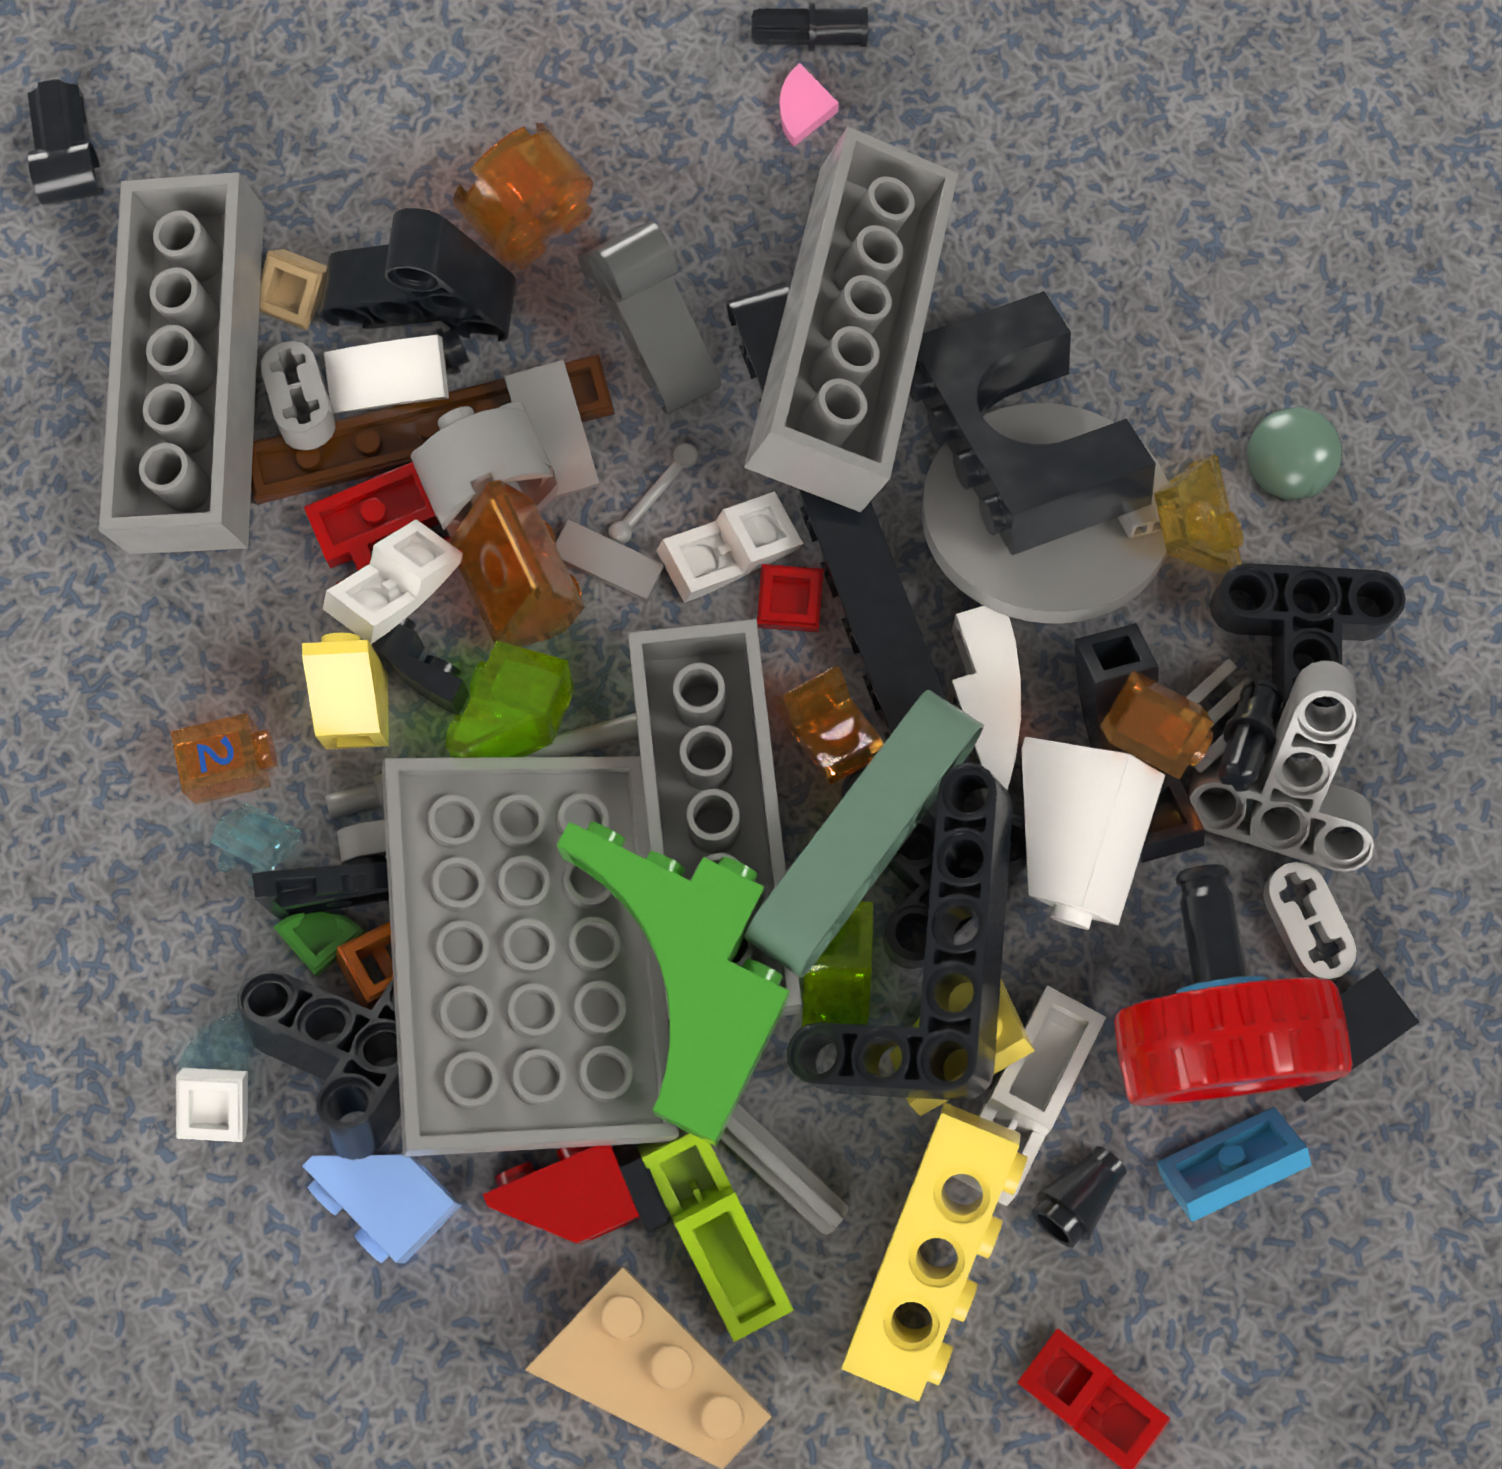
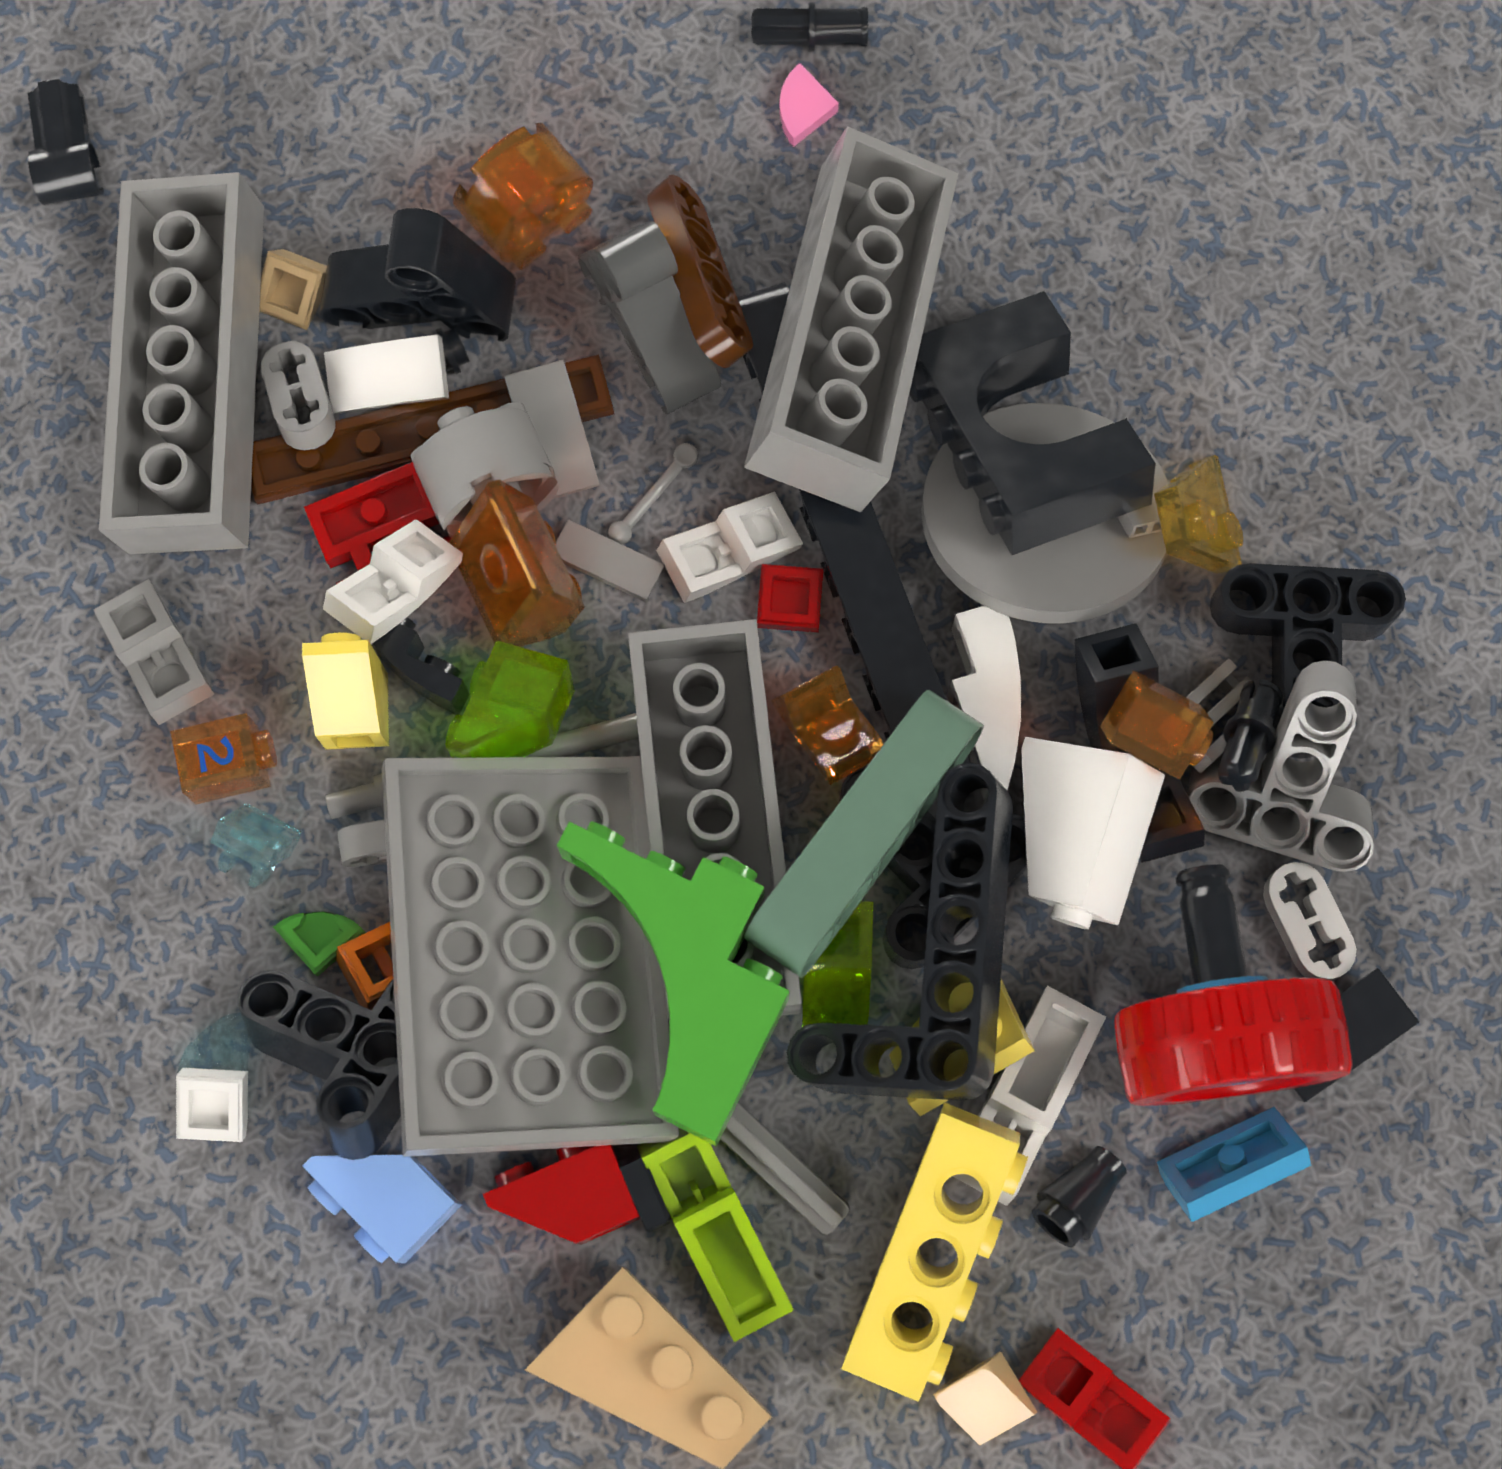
black wing [252,856,389,920] -> none
sand green hair [1247,406,1343,501] -> none
none -> light grey slope [93,579,214,725]
none -> reddish brown beam [647,175,753,368]
none -> slope [933,1351,1037,1445]

